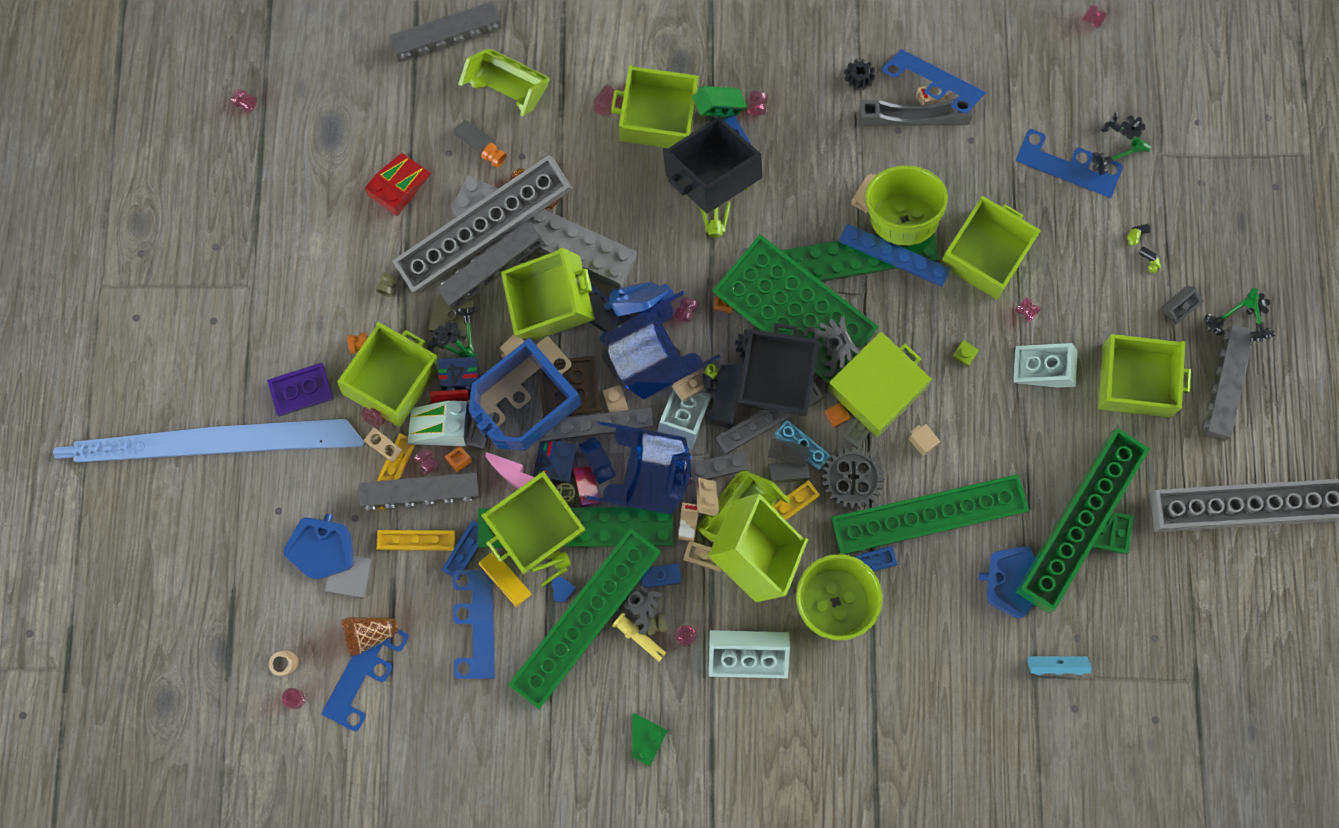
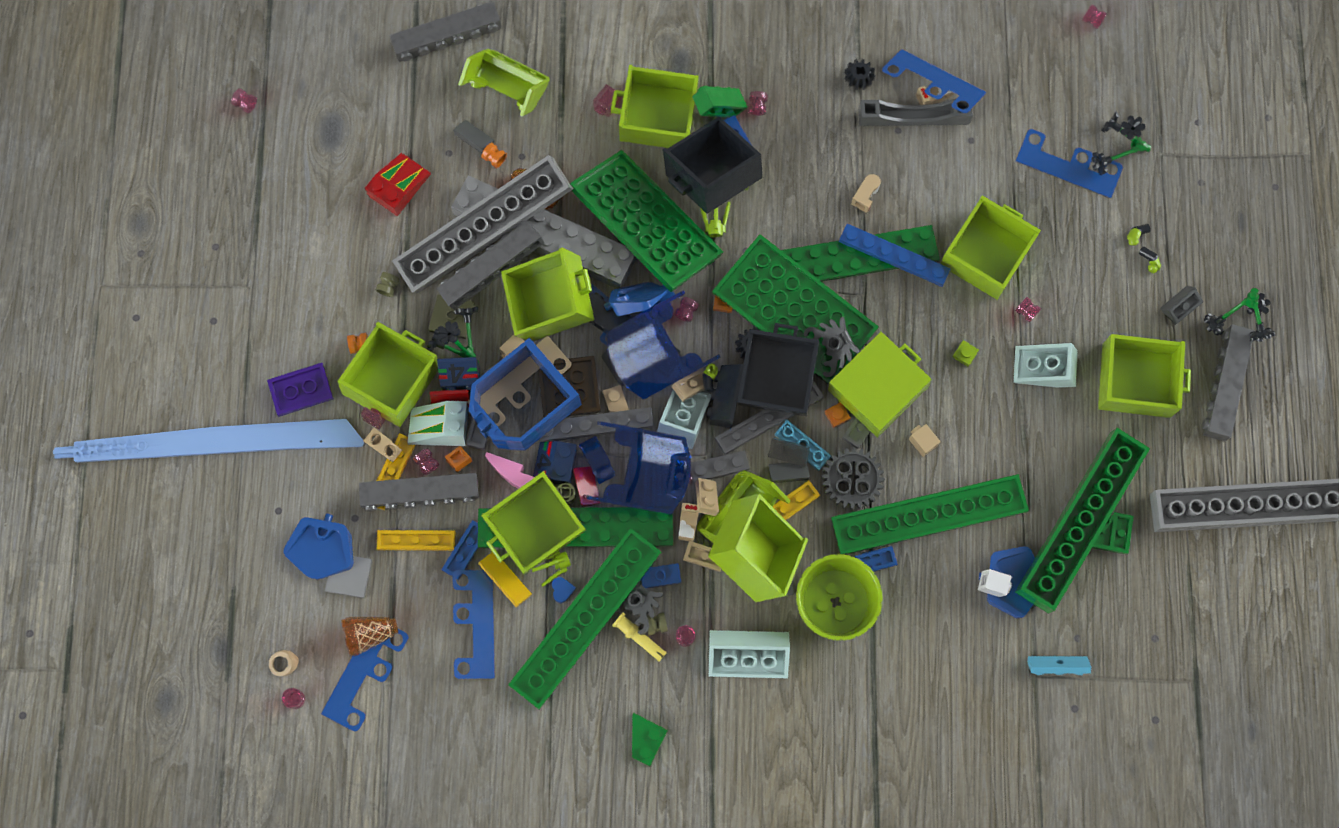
lime piece [865,165,948,246] -> none
none -> green plate [570,150,723,292]
none -> white brick [978,569,1012,597]

